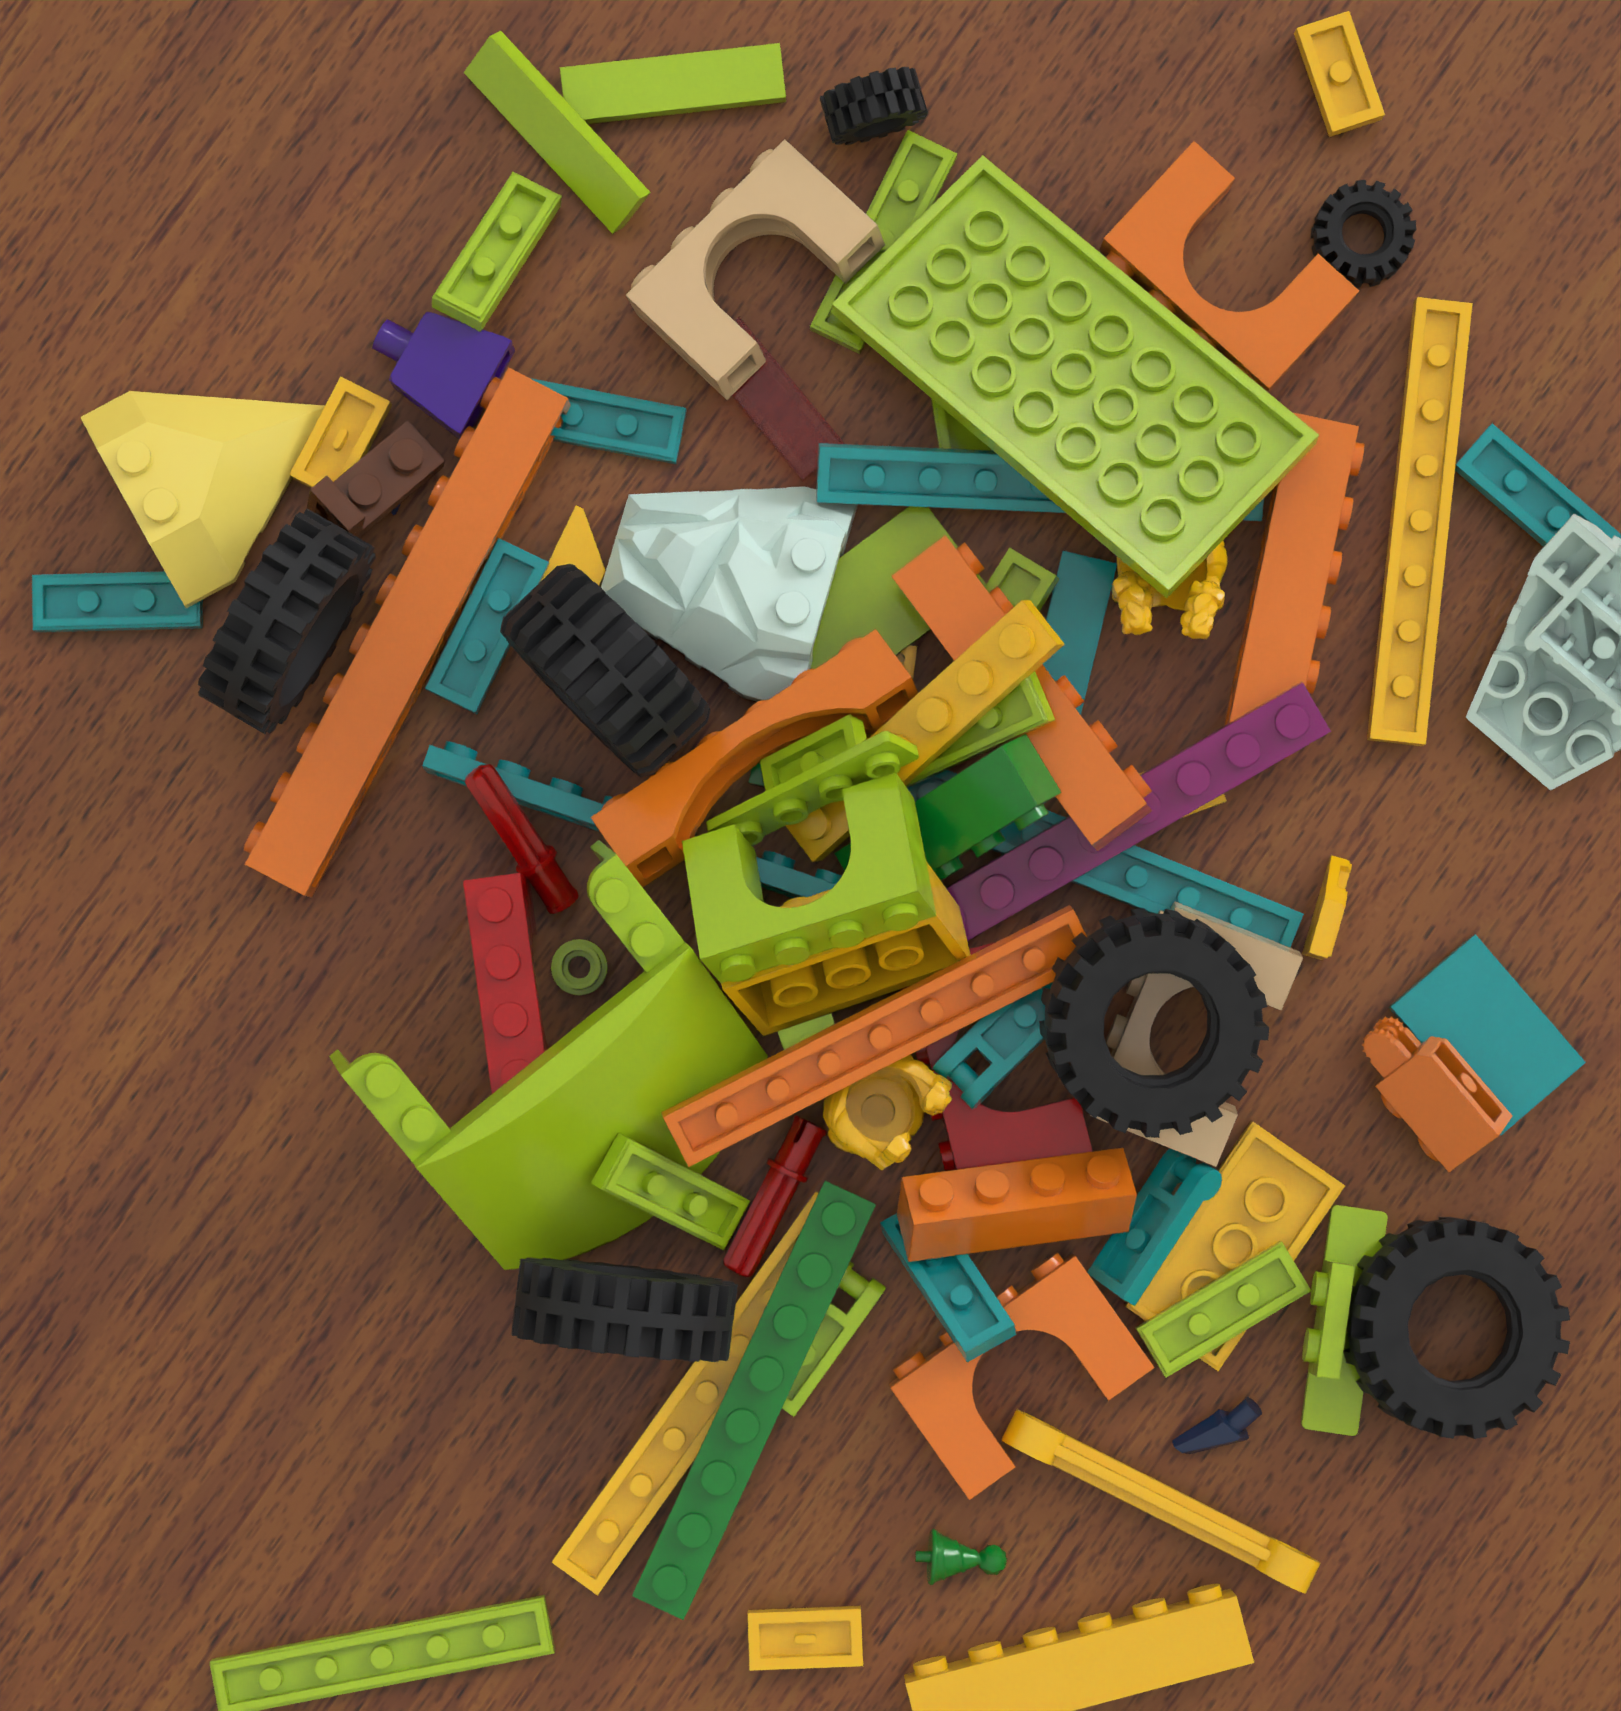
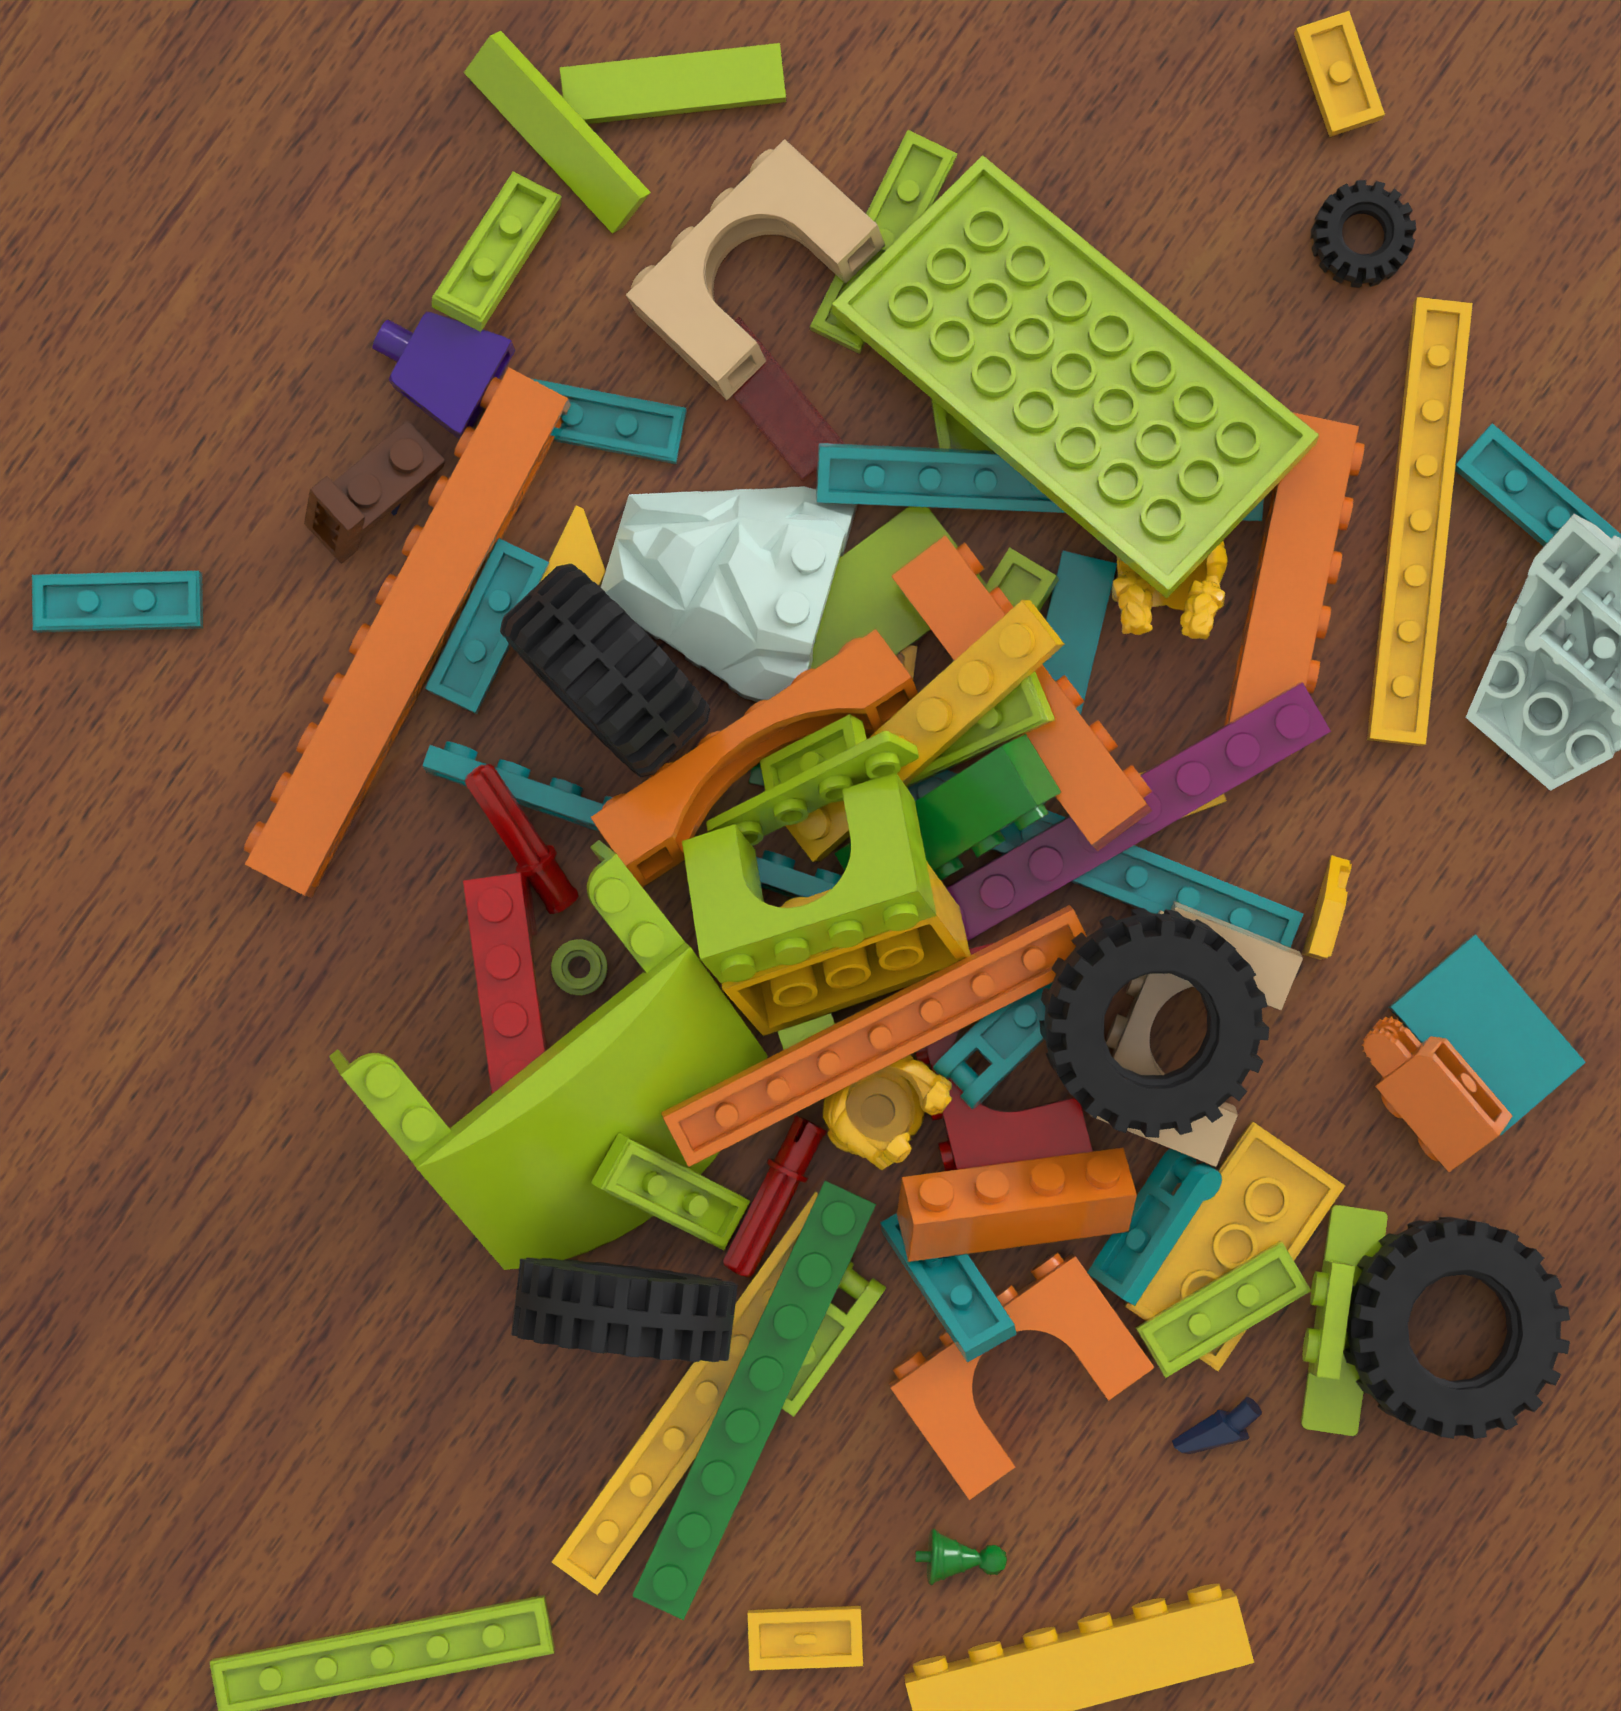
light yellow wedge [81,391,325,608] -> none
black tyre [198,509,376,734] -> none
yellow plate [289,376,392,488] -> none
black tyre [820,67,928,145] -> none
yellow piece [1001,1409,1321,1594] -> none
orange arch [1100,141,1359,392] -> none

